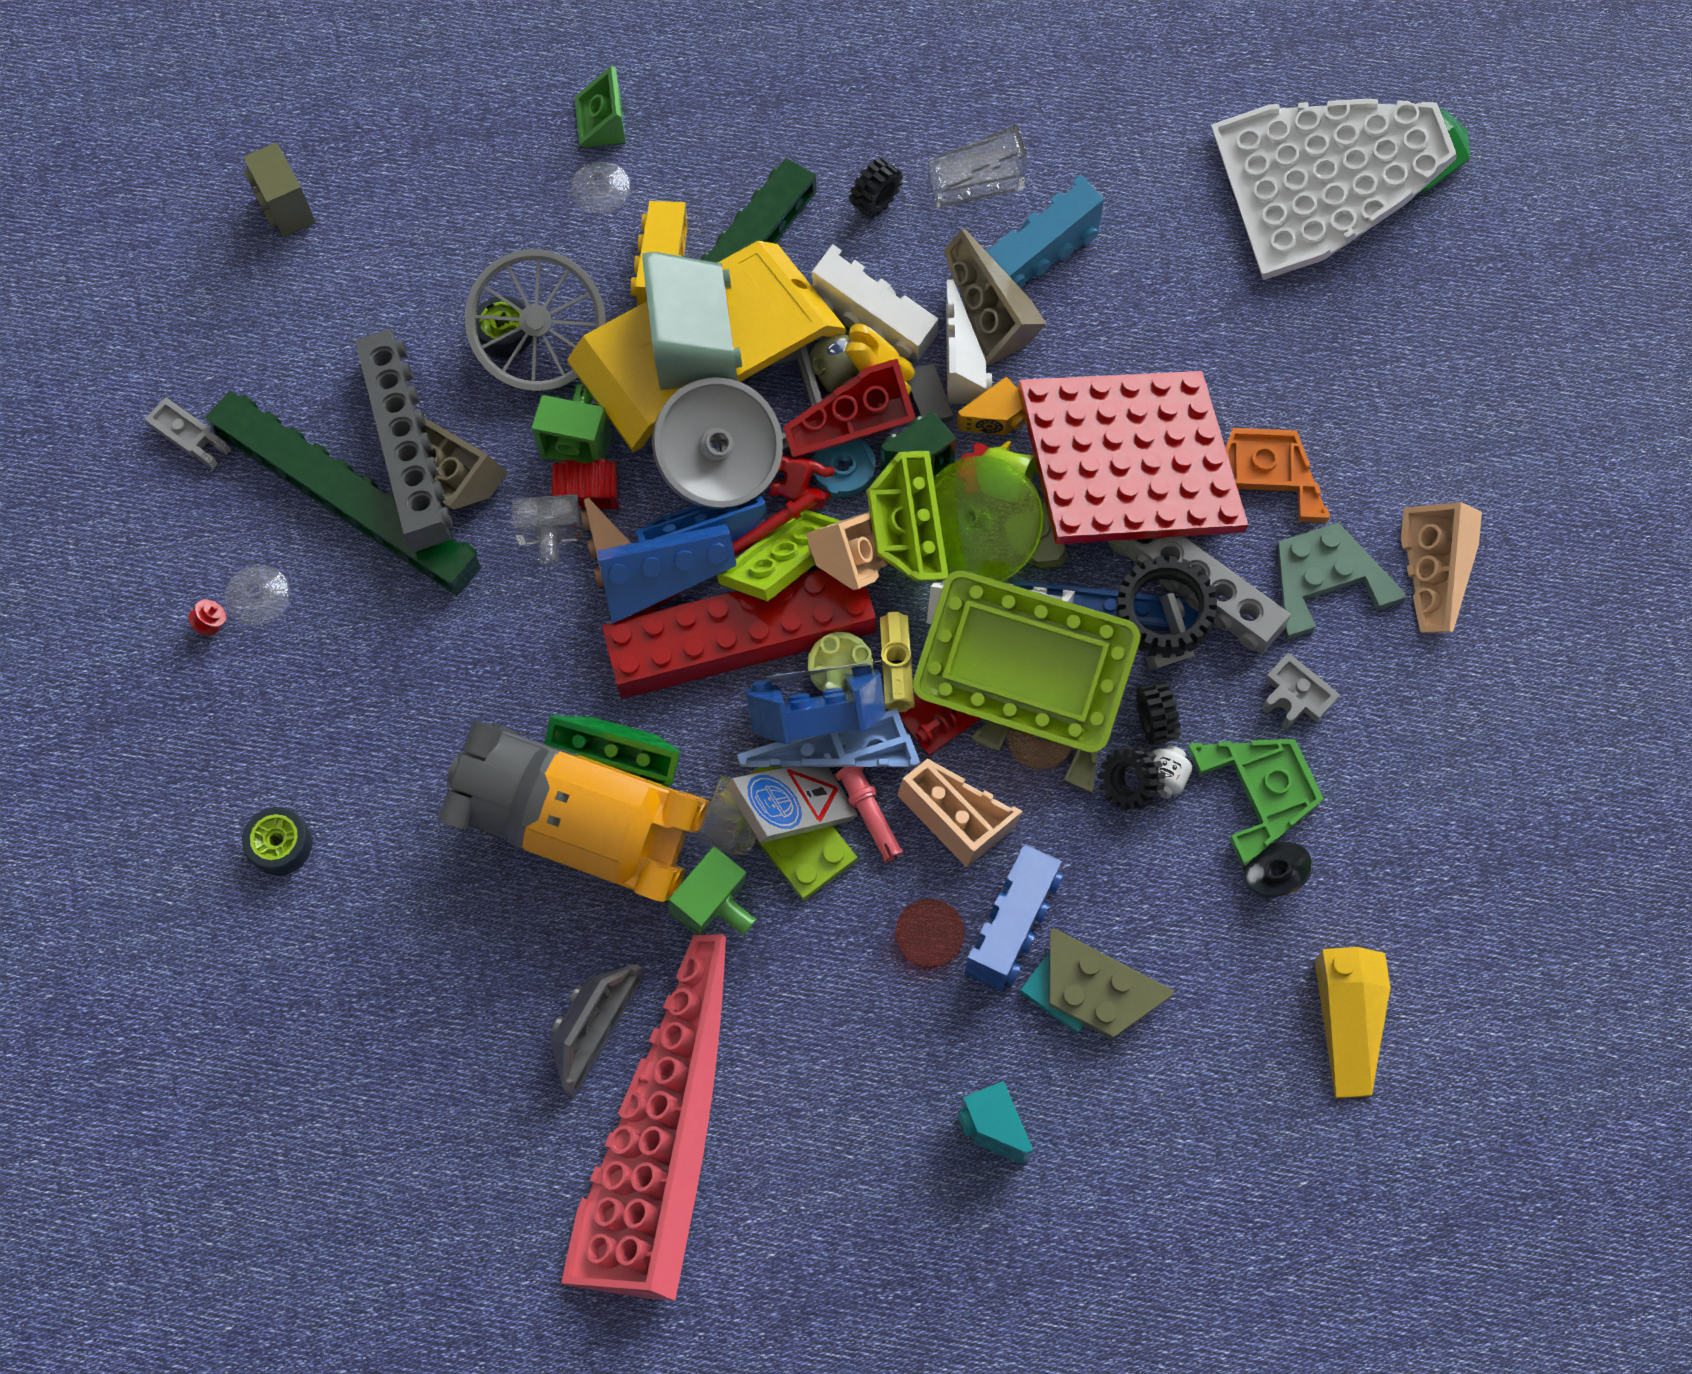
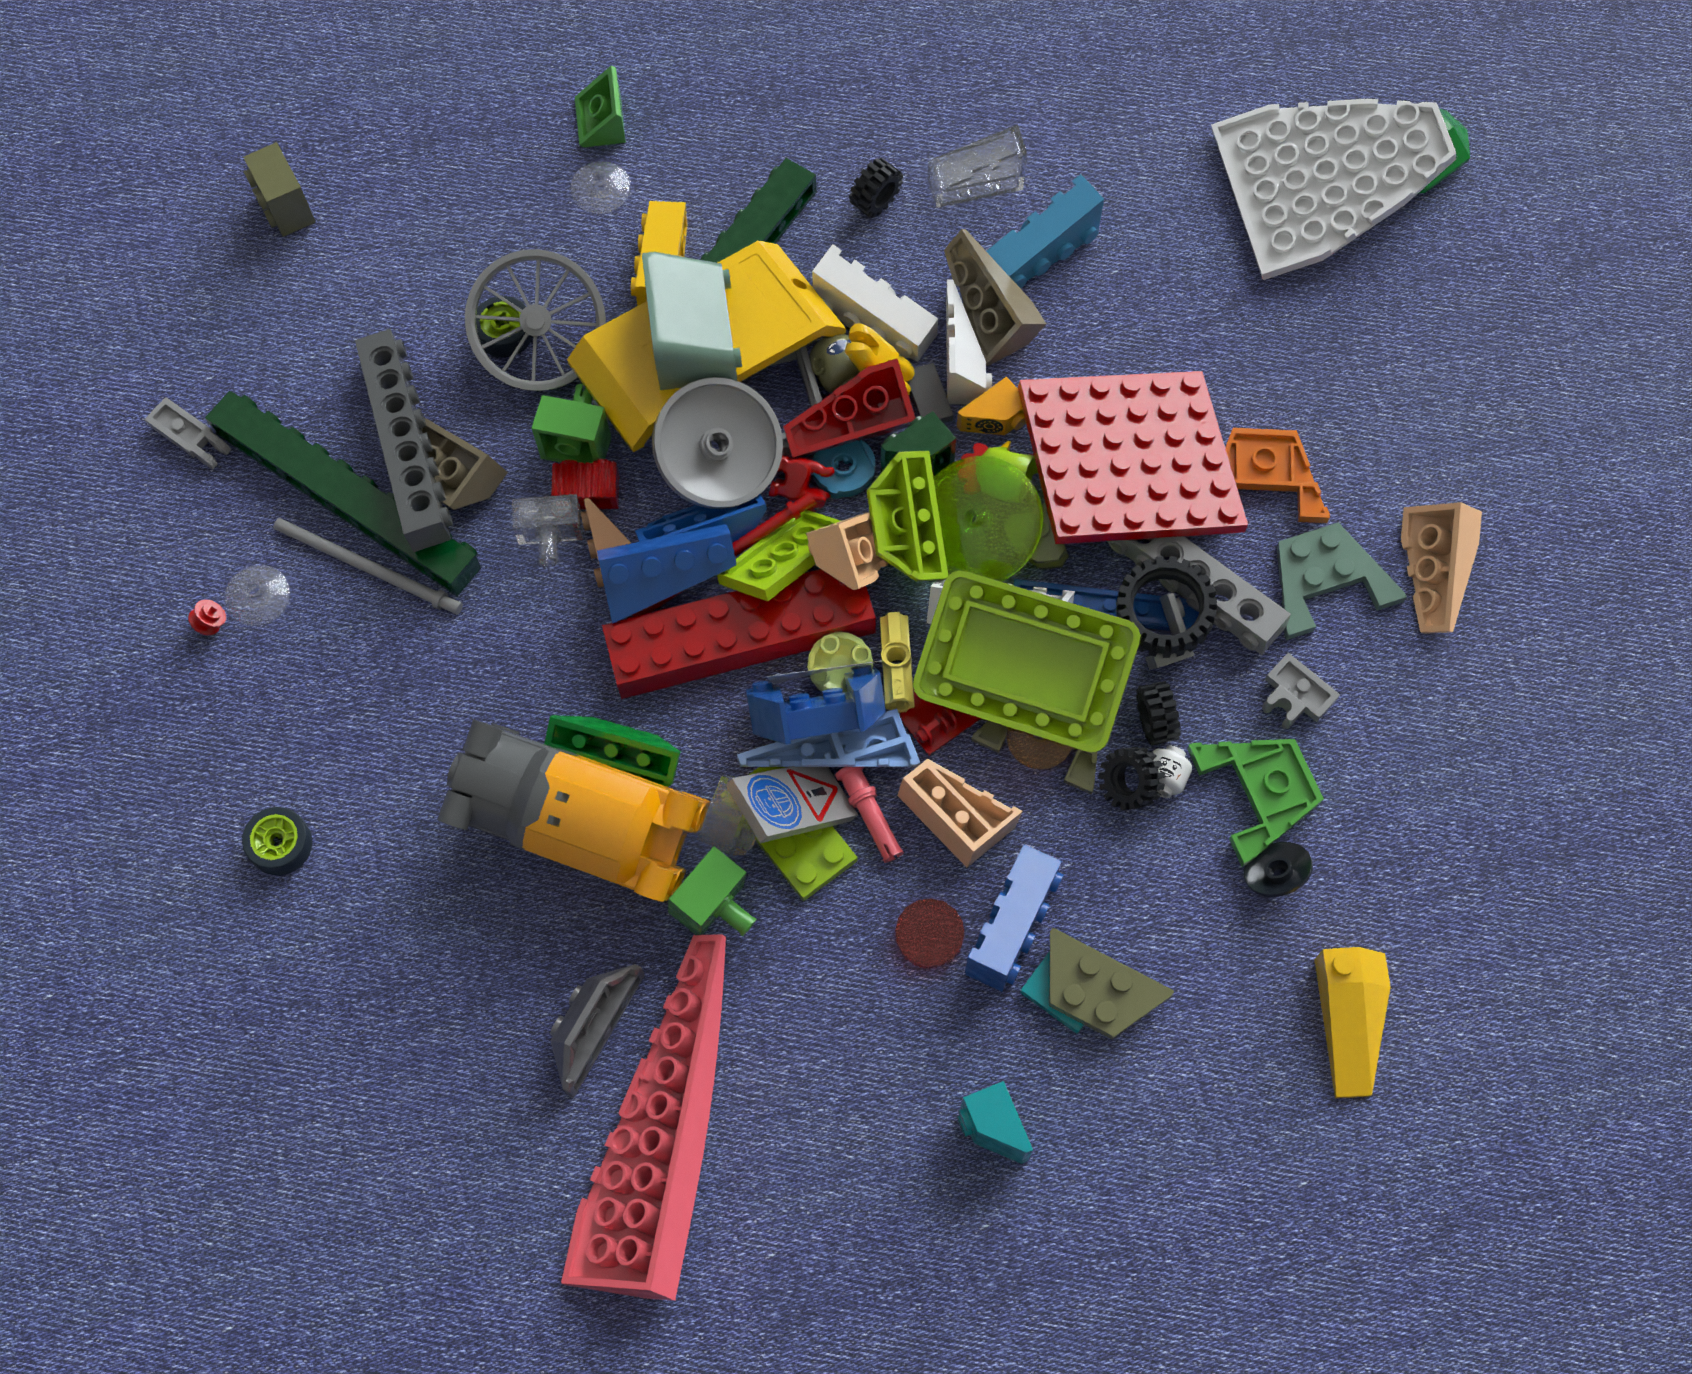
none -> light grey bar [273,518,463,615]

